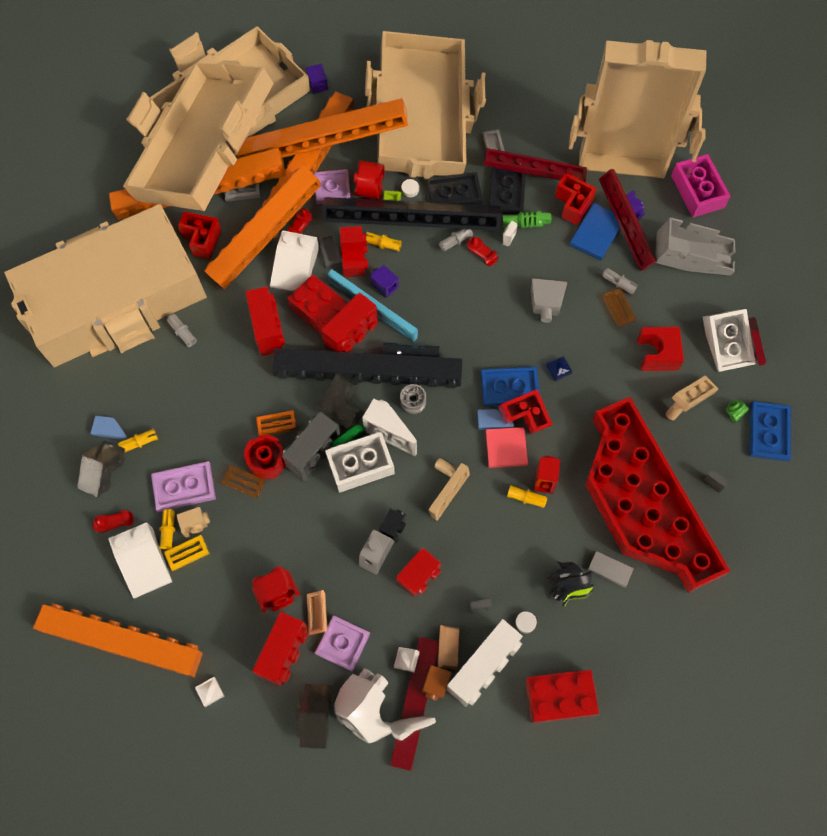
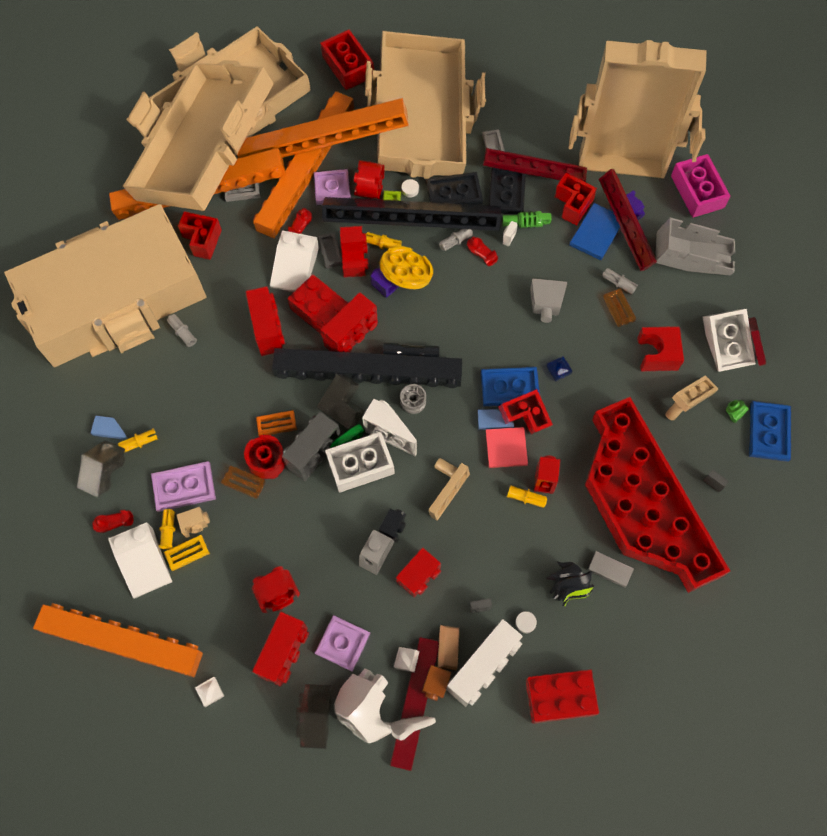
orange brick [204,165,321,290] -> none
dark purple brick [306,63,328,94] -> none
light nougat tile [307,590,327,635] -> none
medium azure tile [328,269,418,342] -> none
none -> red brick [320,30,374,90]
none -> yellow tile [380,246,433,289]

